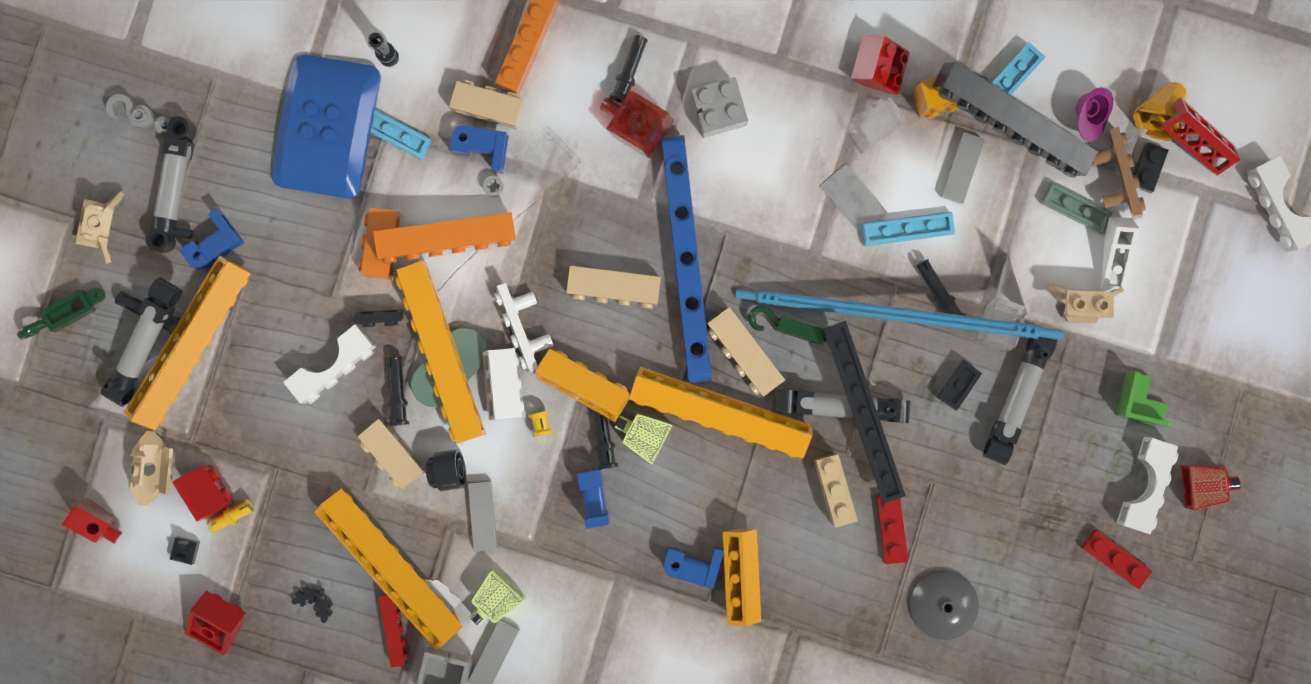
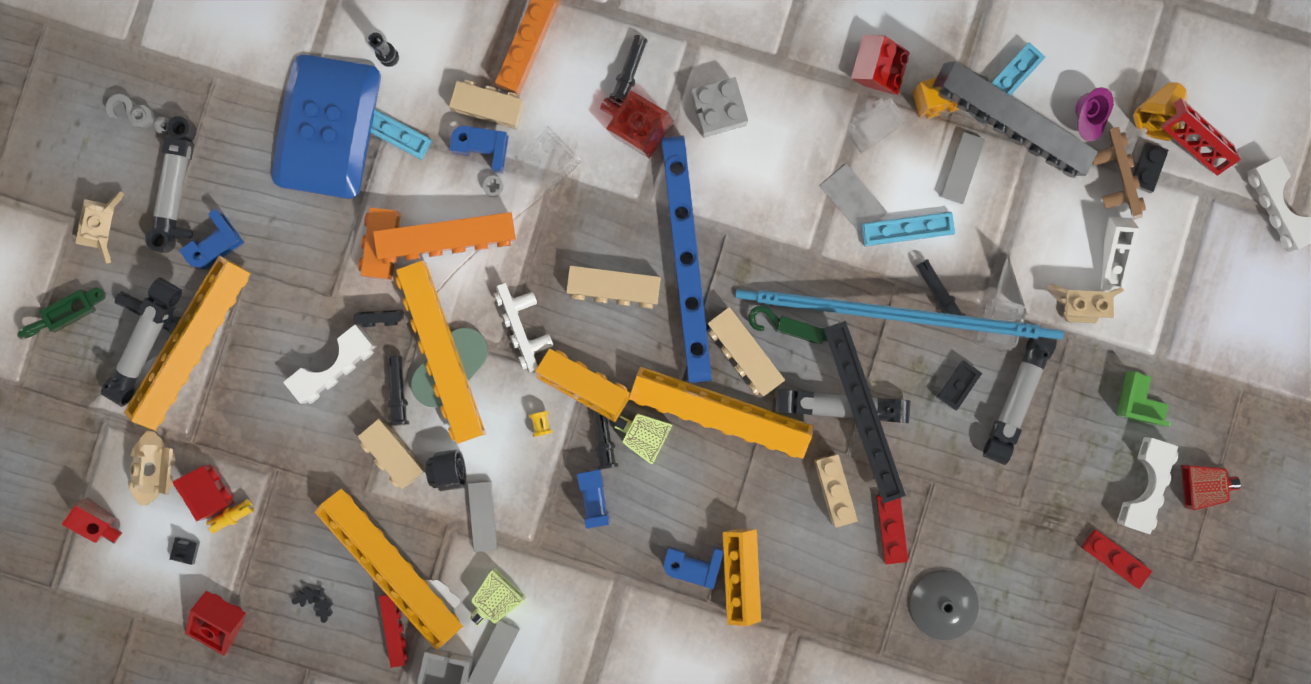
white brick [482,348,524,420] -> none
sand green tile [1040,182,1113,234] -> none

